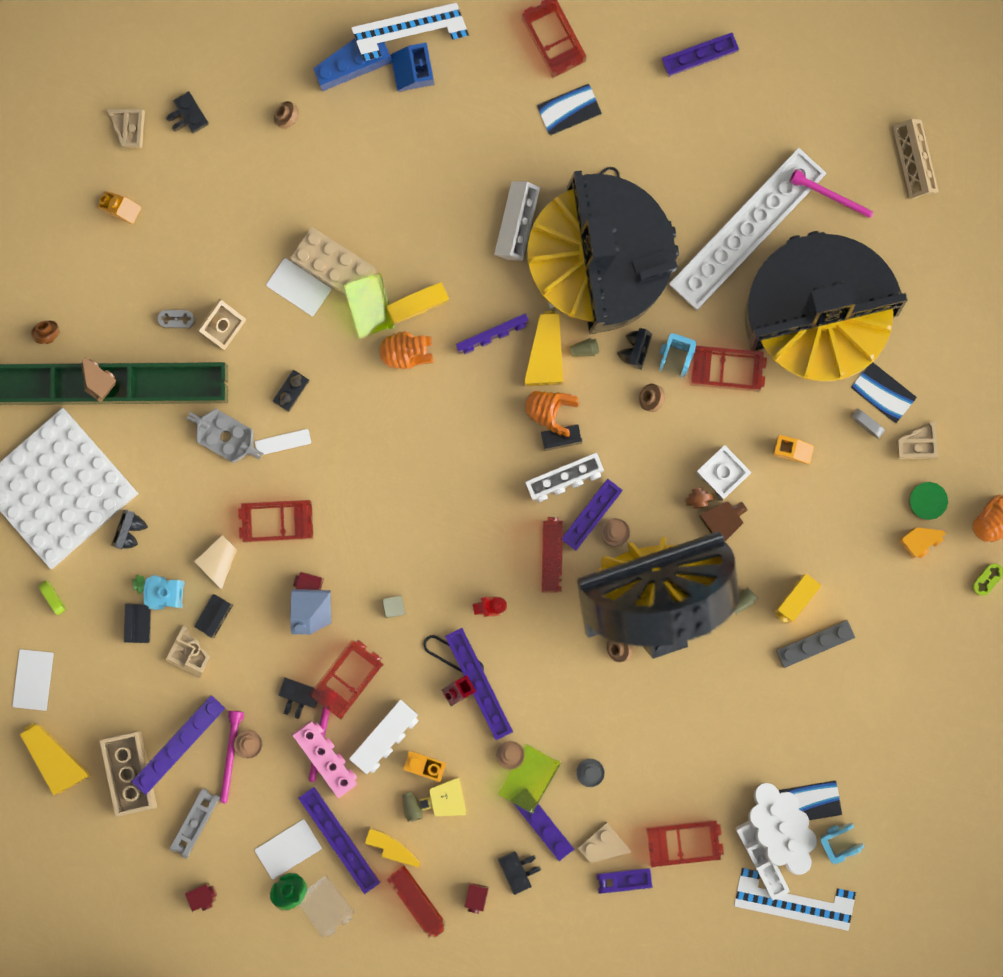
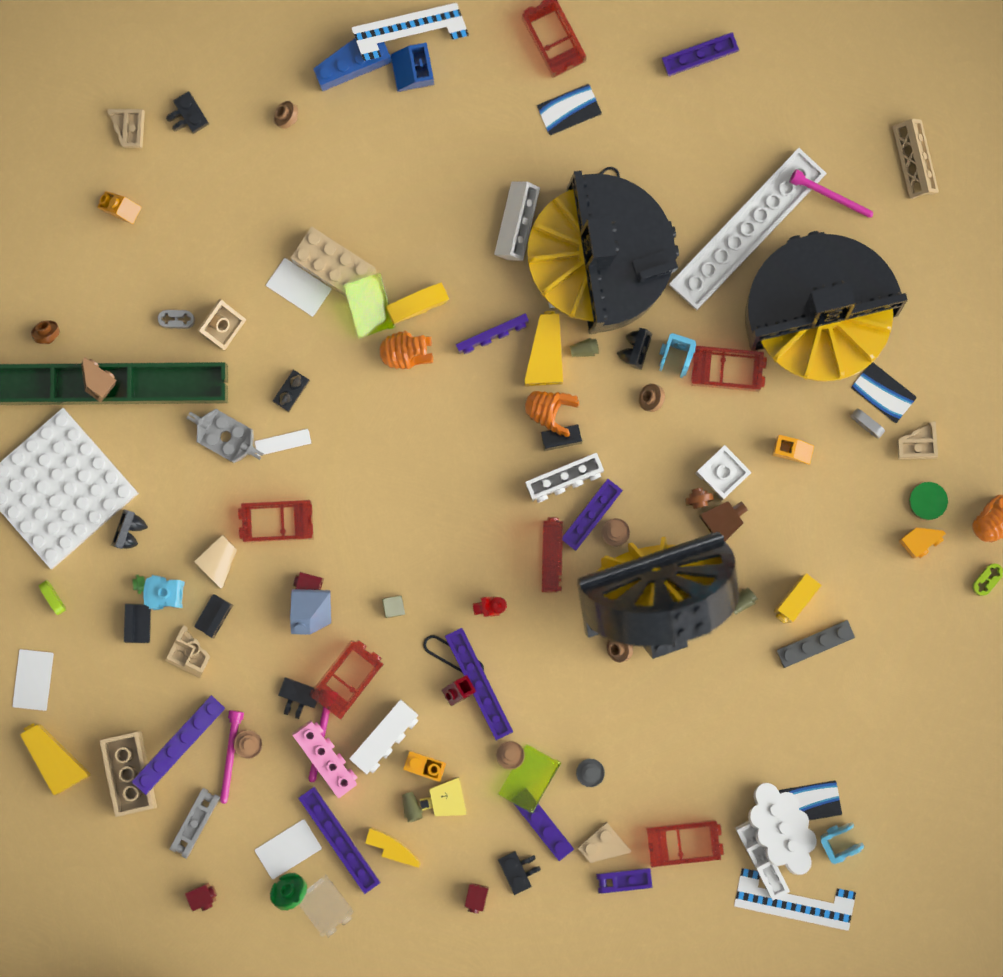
clear red door [387,865,446,938] -> none

